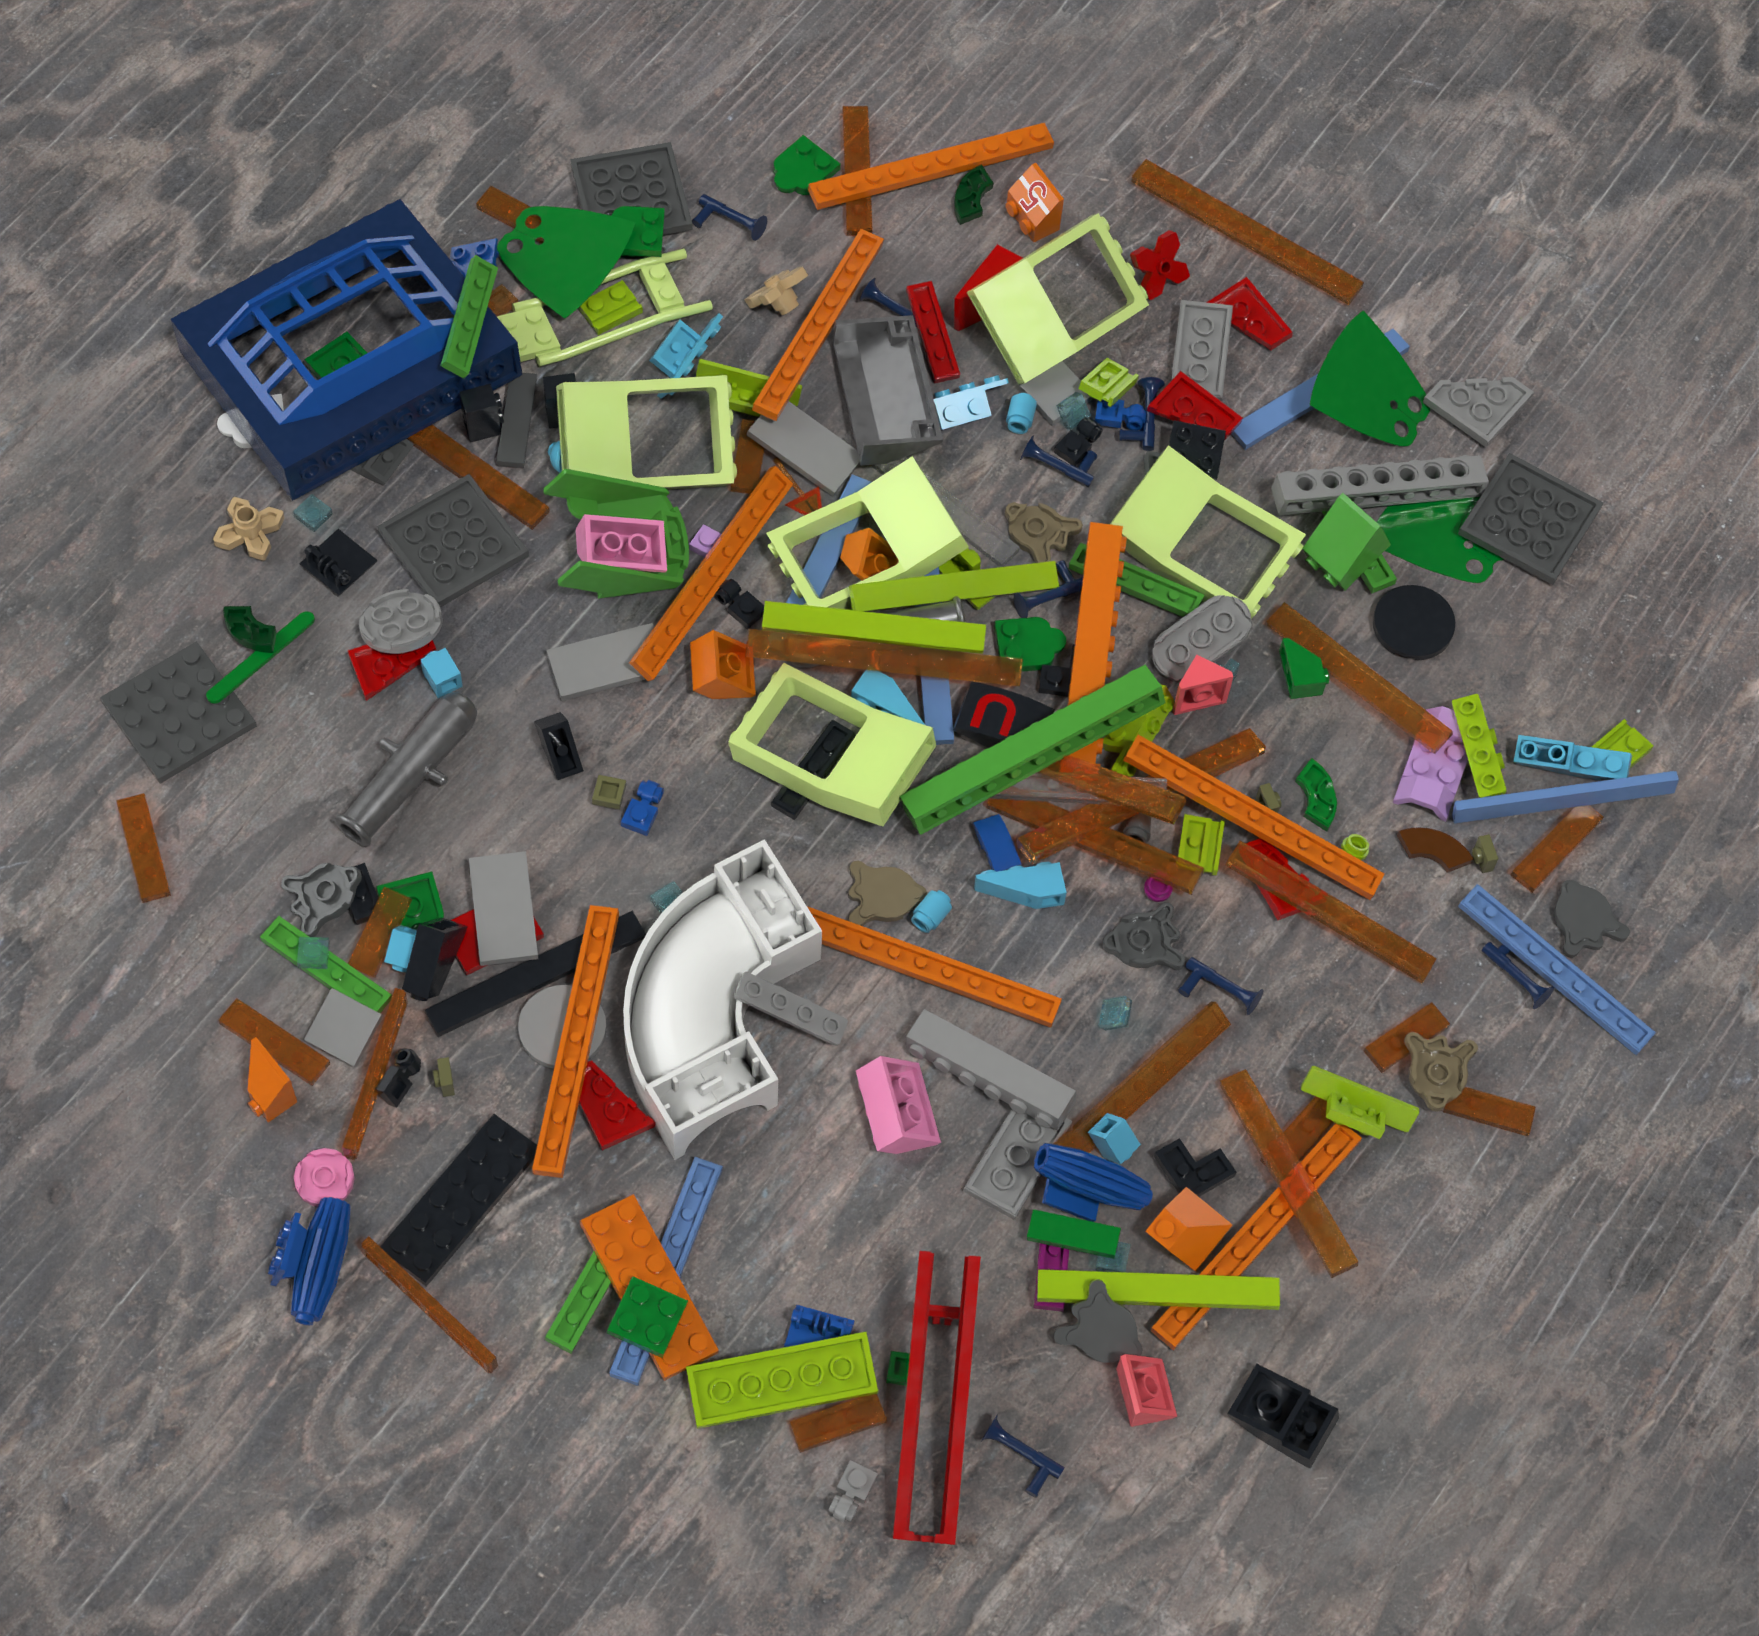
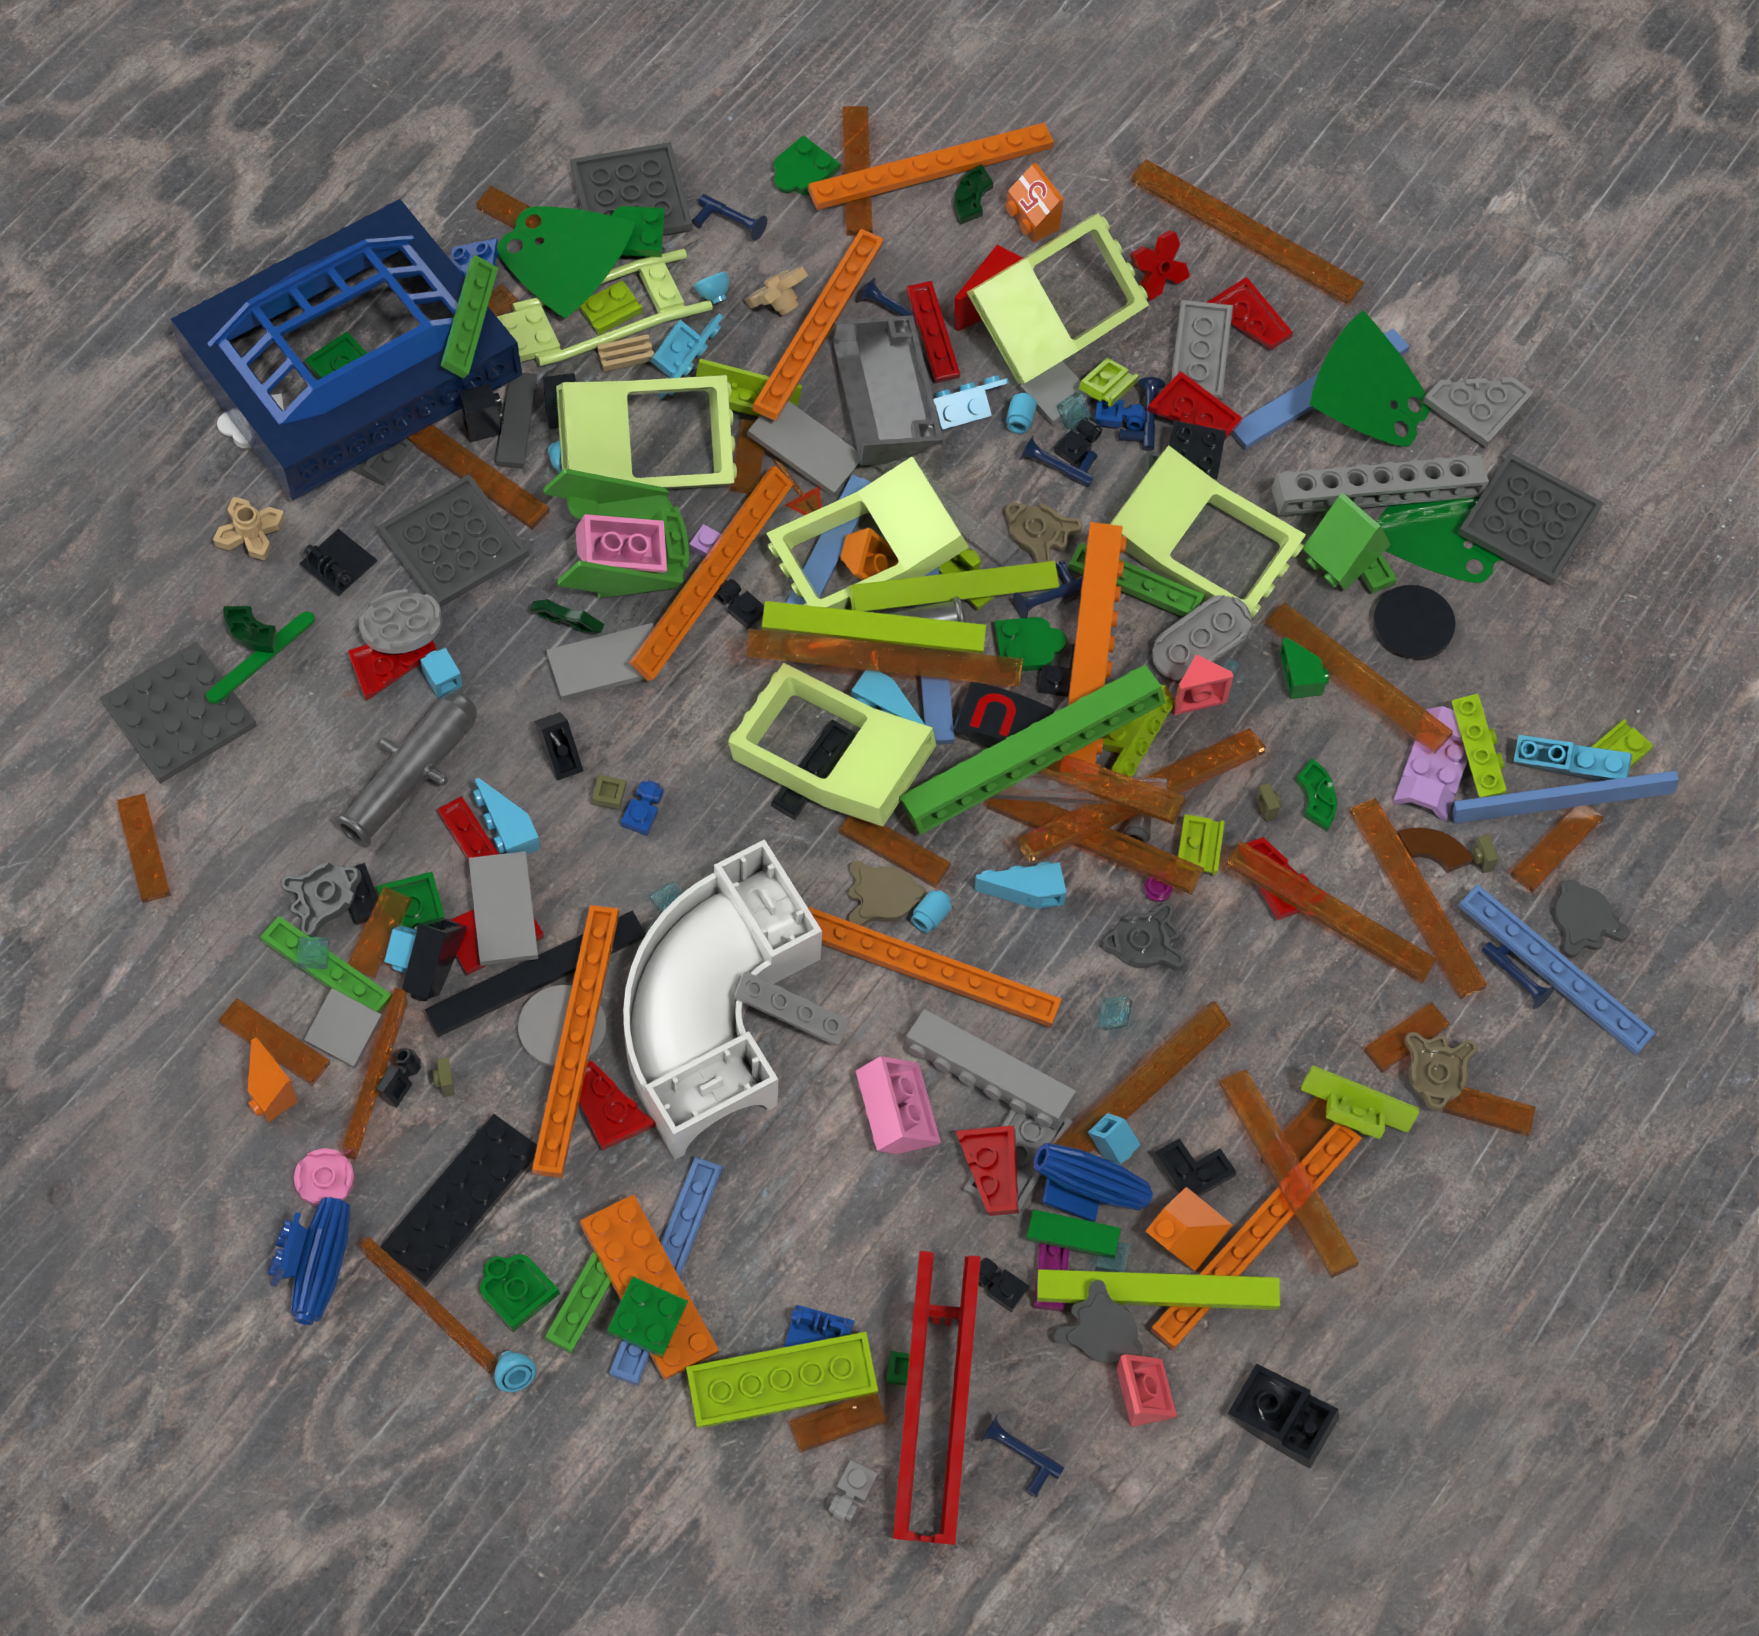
clear light blue plate [293,494,333,532] -> none
orange slope [690,630,756,699] -> none
blue slope [972,814,1021,872] -> none
orange plate [1123,734,1384,900] -> none
dark blue piece [1178,957,1264,1015] -> none
lime plate [1341,834,1369,860] -> none
none -> red tile [437,796,499,862]
none -> medium azure slope [473,778,540,855]
none -> green plate [480,1254,560,1332]
none -> medium azure brick [494,1351,537,1392]
none -> dark green tile [530,599,605,633]
none -> tan tile [597,334,654,372]
none -> medium azure brick [694,271,729,305]
none -> clear orange tile [839,815,951,888]
none -> red wing [955,1125,1019,1216]
none -> black plate [978,1258,1030,1313]
none -> clear orange tile [1350,798,1487,999]

